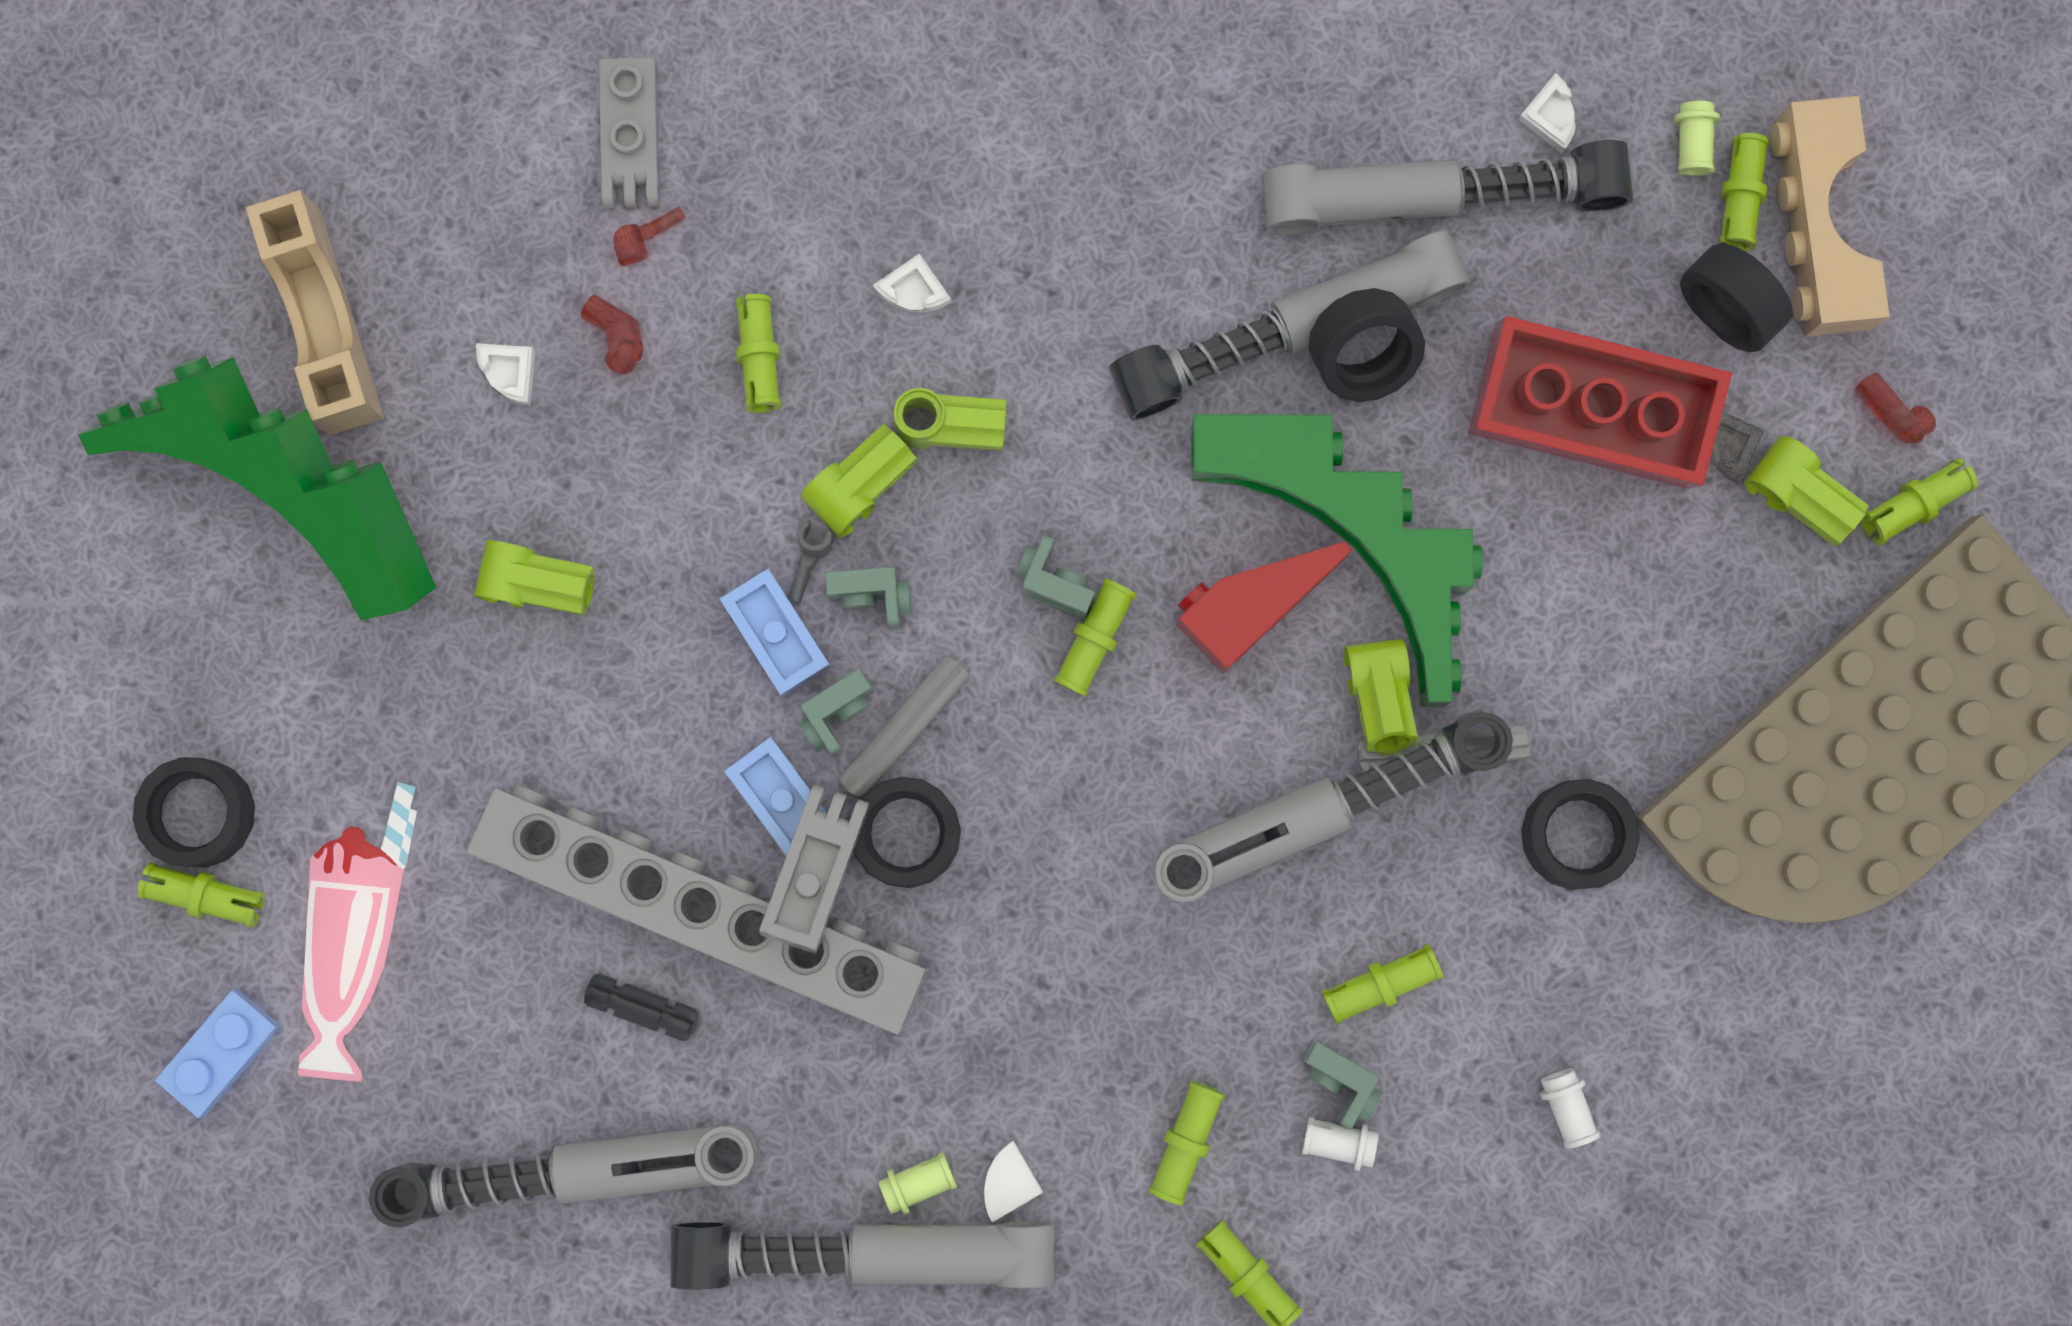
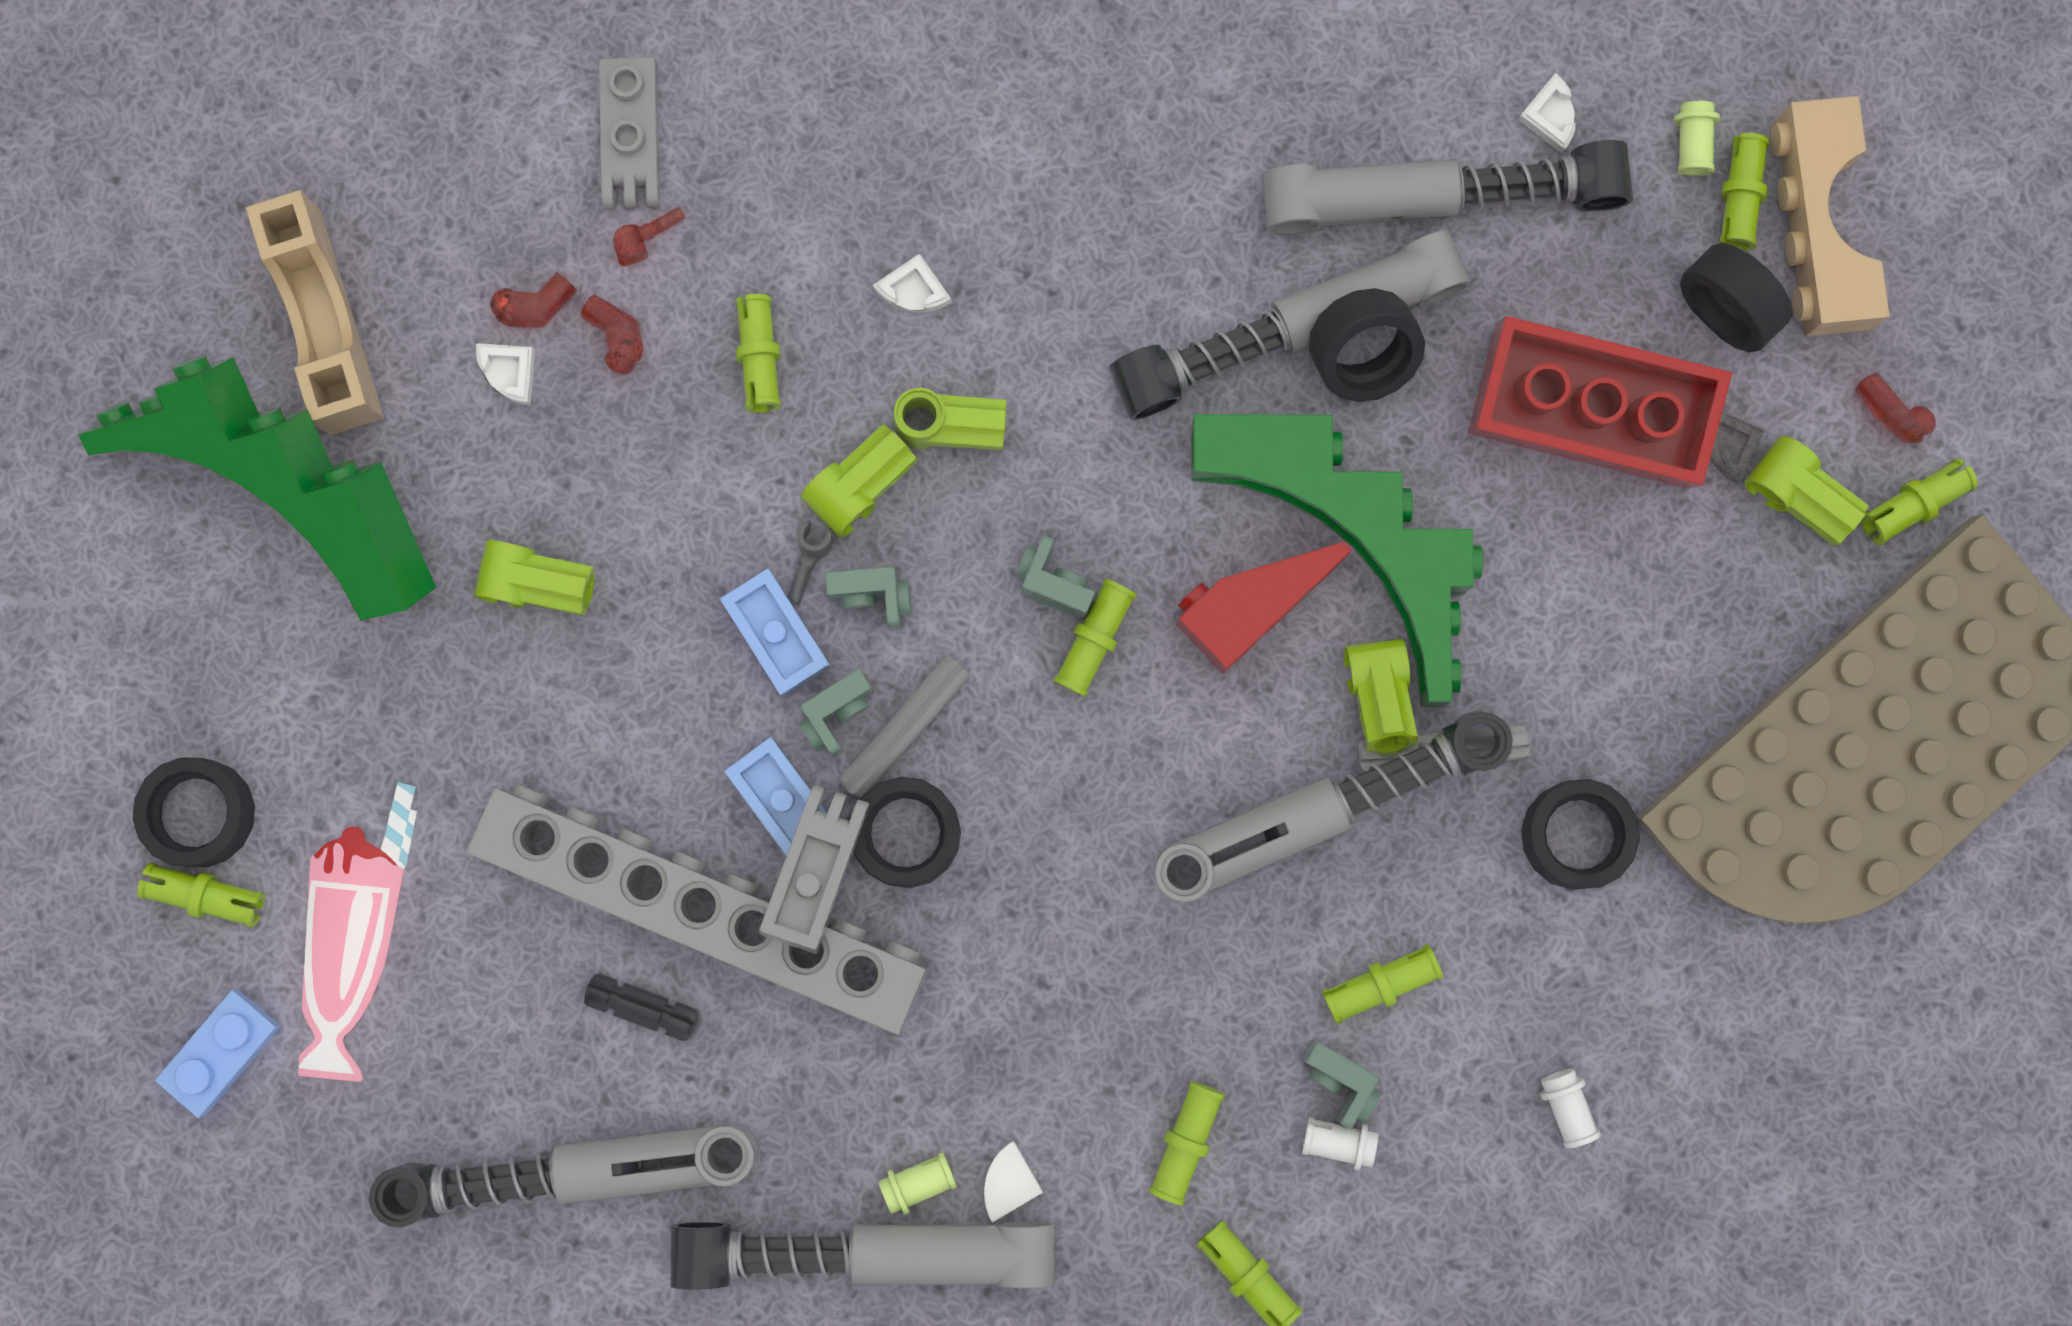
none -> clear red arm [490,272,577,328]

